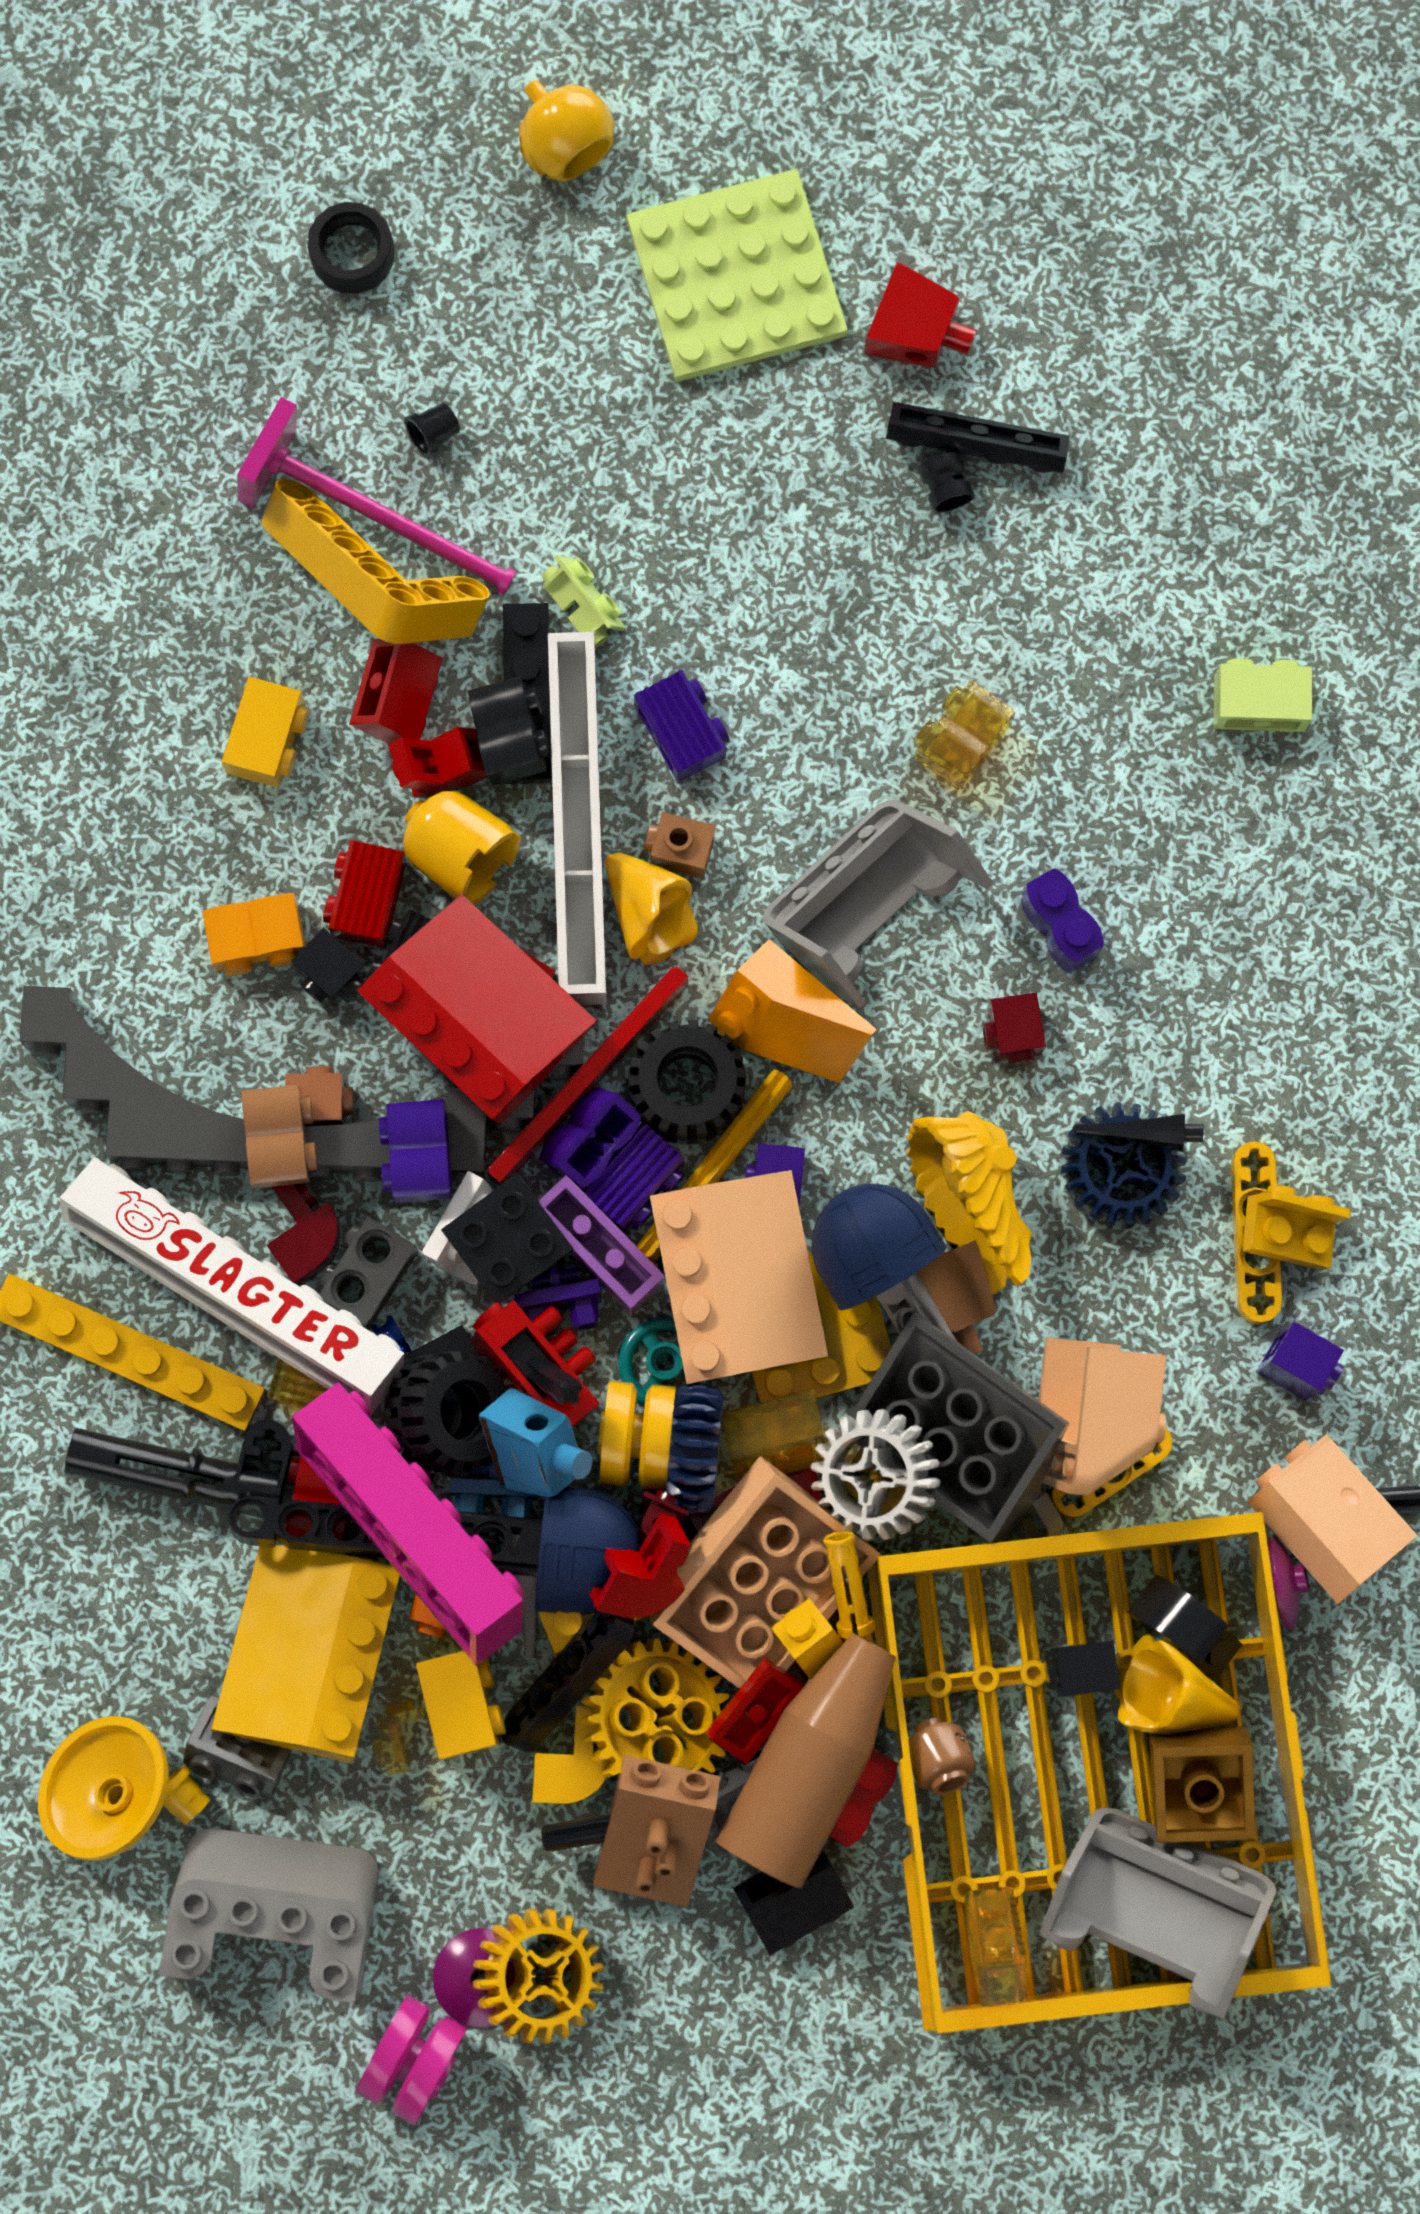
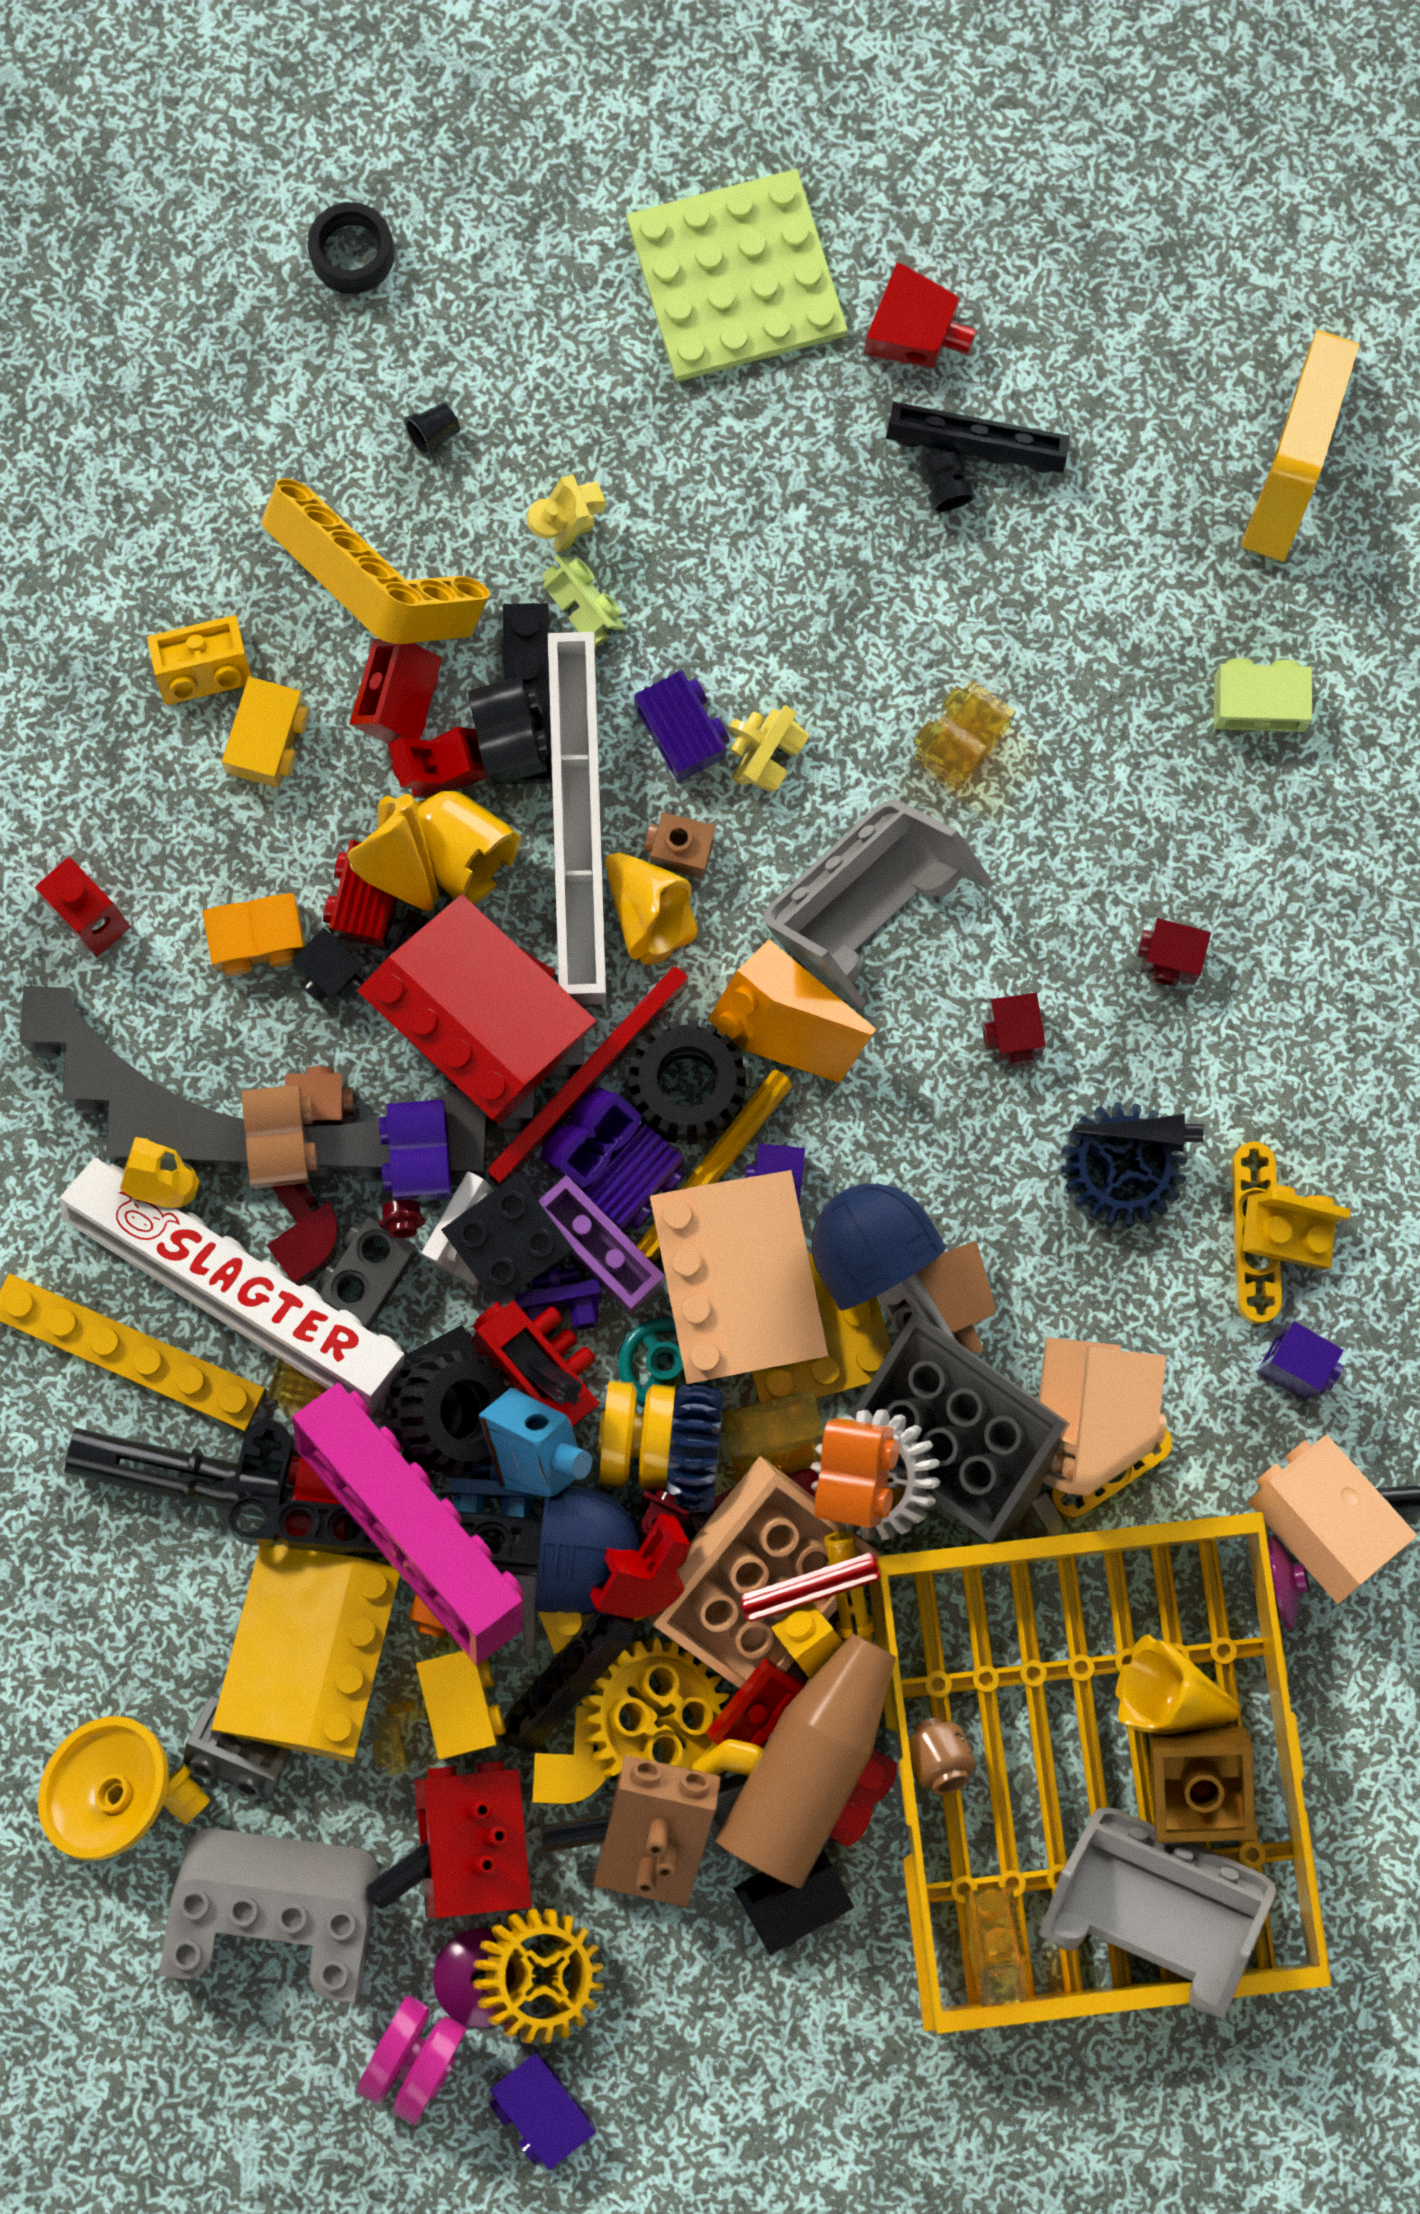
dark pink tile [237,397,517,596] -> none
clear blue bush [371,1314,412,1353] -> none
yellow piece [519,79,615,182] -> none
yellow piece [905,1111,1032,1295] -> none
dark purple brick [1021,868,1104,973] -> none
black brick [1044,1640,1121,1697] -> none
black brick [1127,1574,1243,1682] -> none
none -> red torso [34,856,131,958]
none -> yellow rock [120,1137,200,1208]
none -> yellow bracket [147,615,252,705]
none -> yellow hat [347,794,439,911]
none -> red piece [366,1761,532,1918]
none -> dark red plate [379,1199,426,1238]
none -> dark purple brick [488,2050,597,2170]
none -> light yellow hips [526,474,607,553]
none -> yellow arm [693,1739,763,1776]
none -> light yellow hips [727,705,809,792]
none -> axle [741,1553,881,1622]
none -> orange brick [815,1418,899,1528]
none -> dark red brick [1136,918,1211,986]
none -> yellow beam [1241,329,1359,562]

